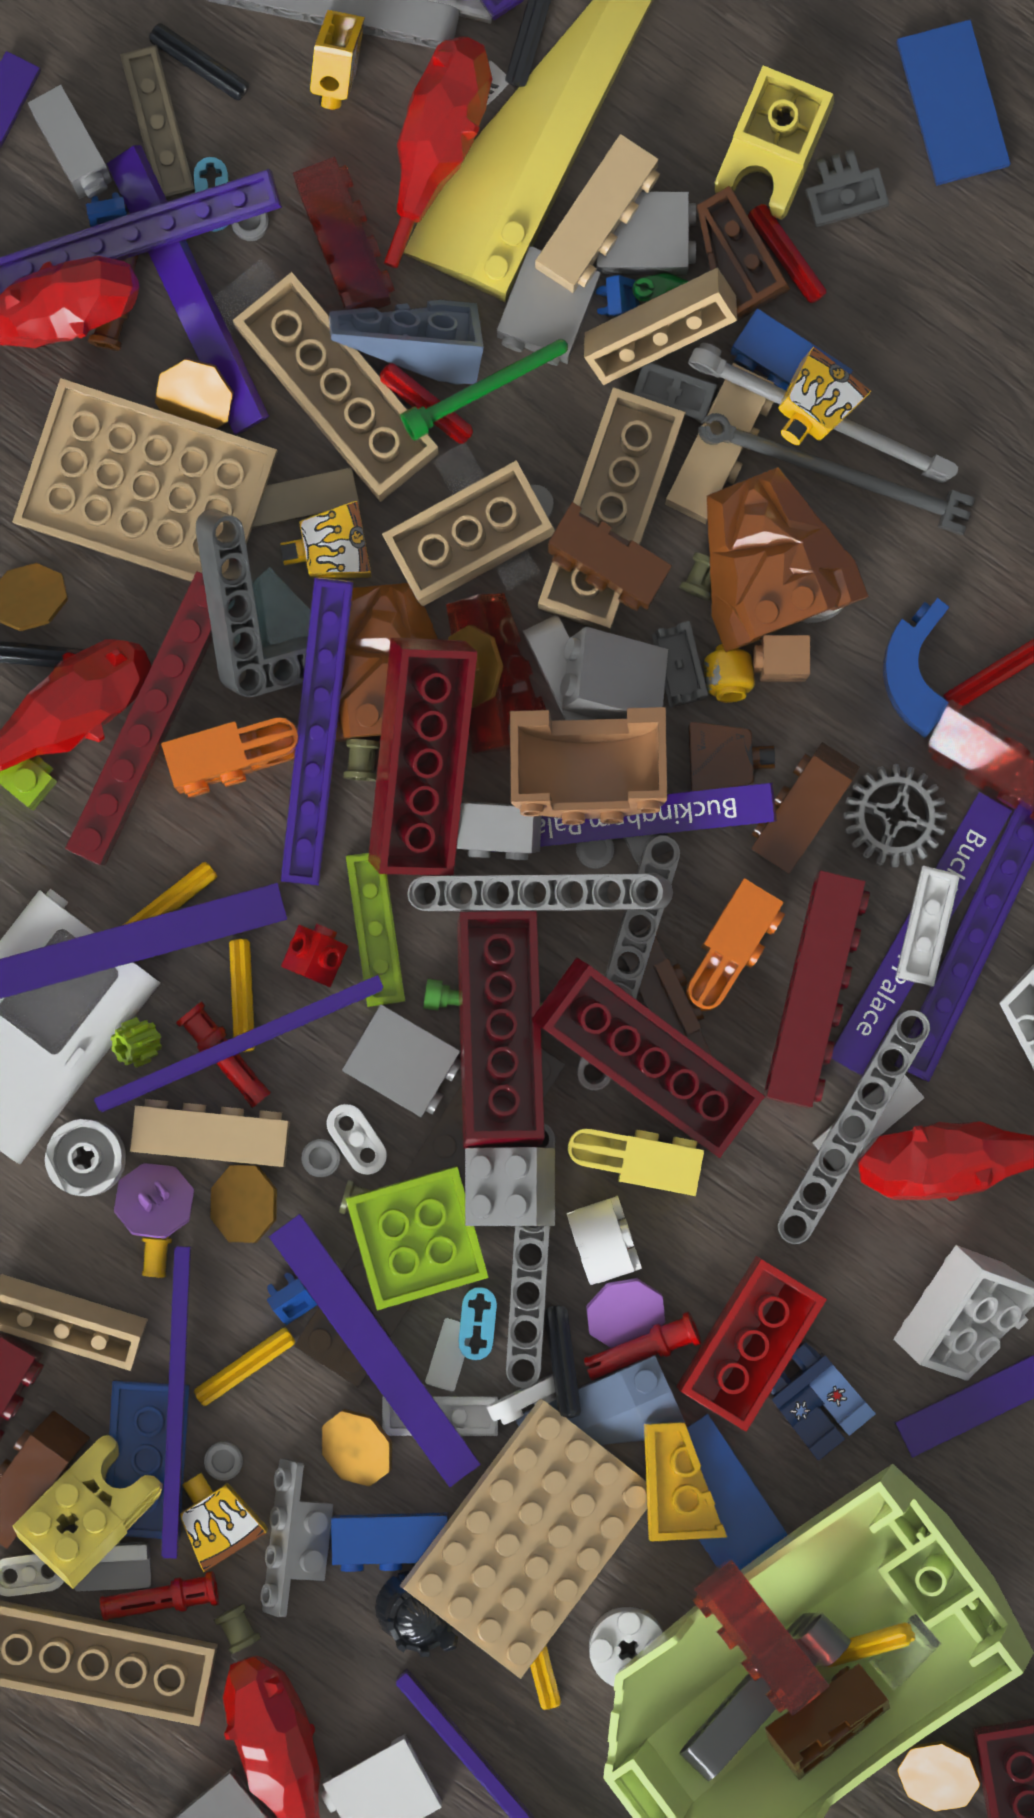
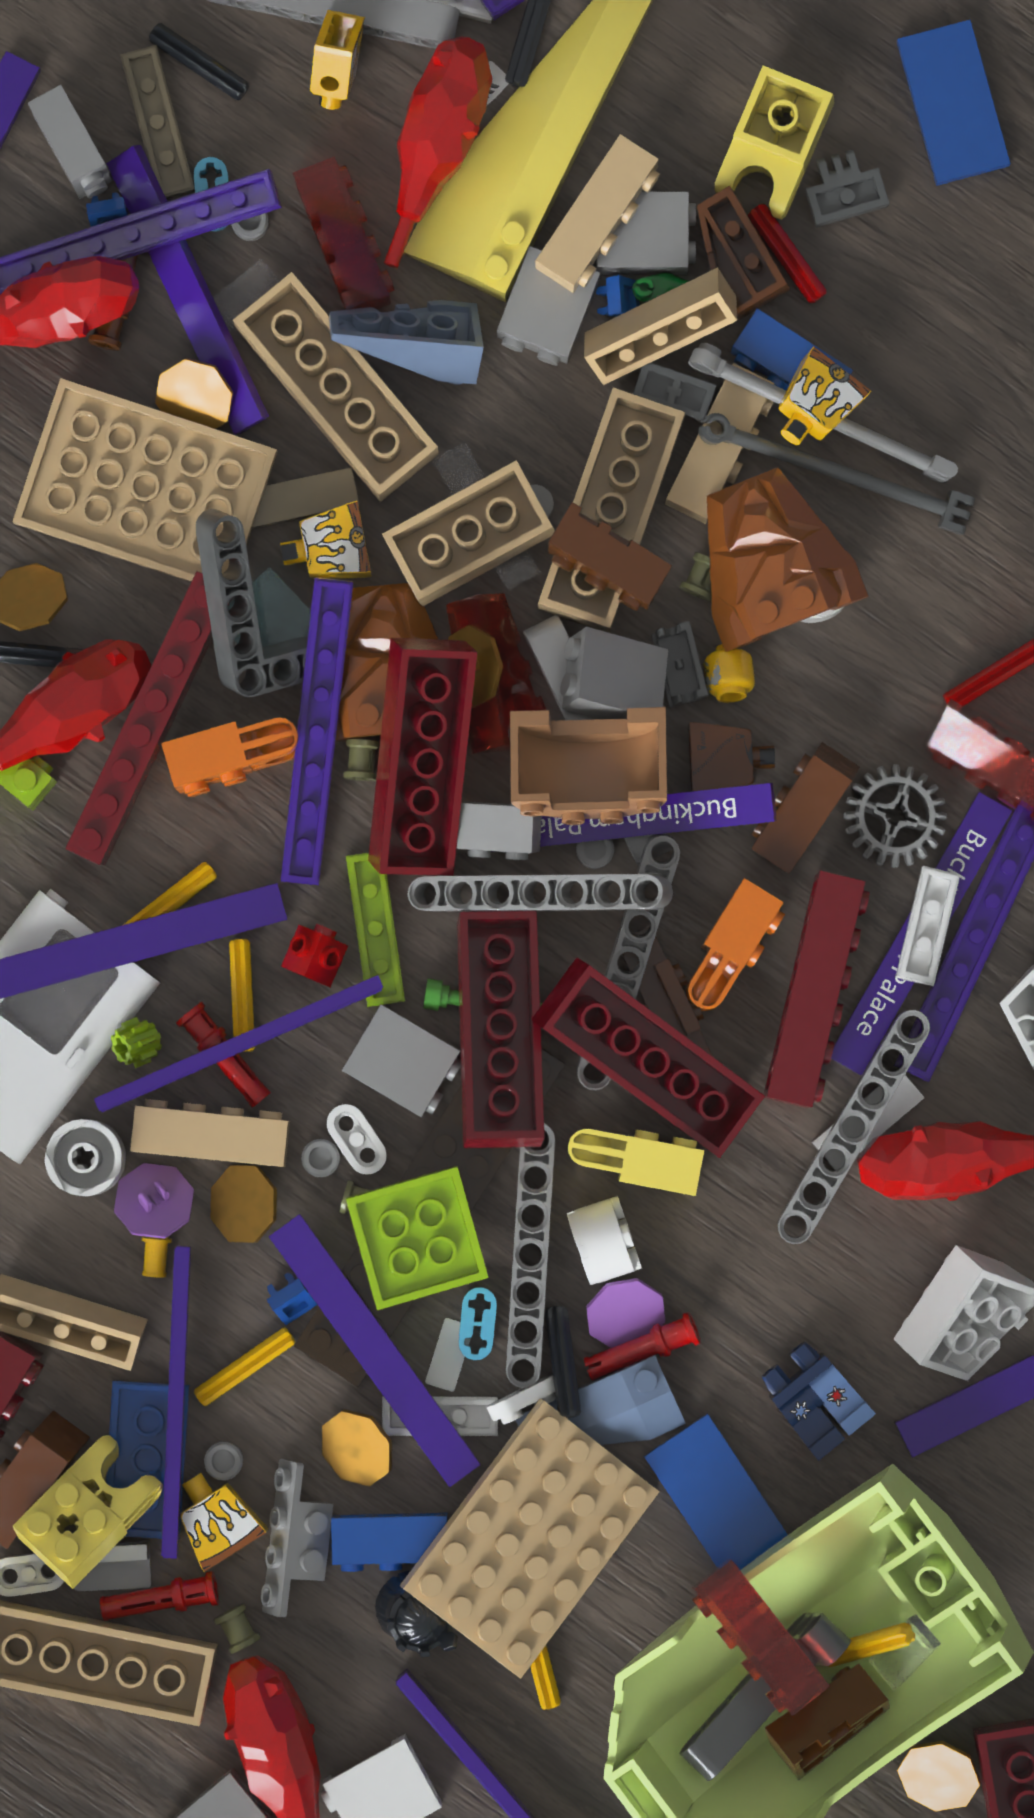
red axle [379,363,473,444] -> none
green piece [400,339,568,441] -> none
light grey brick [465,1147,555,1226] -> none
white brick [589,1607,663,1686] -> none
yellow wing [644,1422,727,1541] -> none
red slope [676,1256,827,1432] -> none
medium nougat brick [752,635,810,682] -> none
blue arch [883,598,951,738] -> none

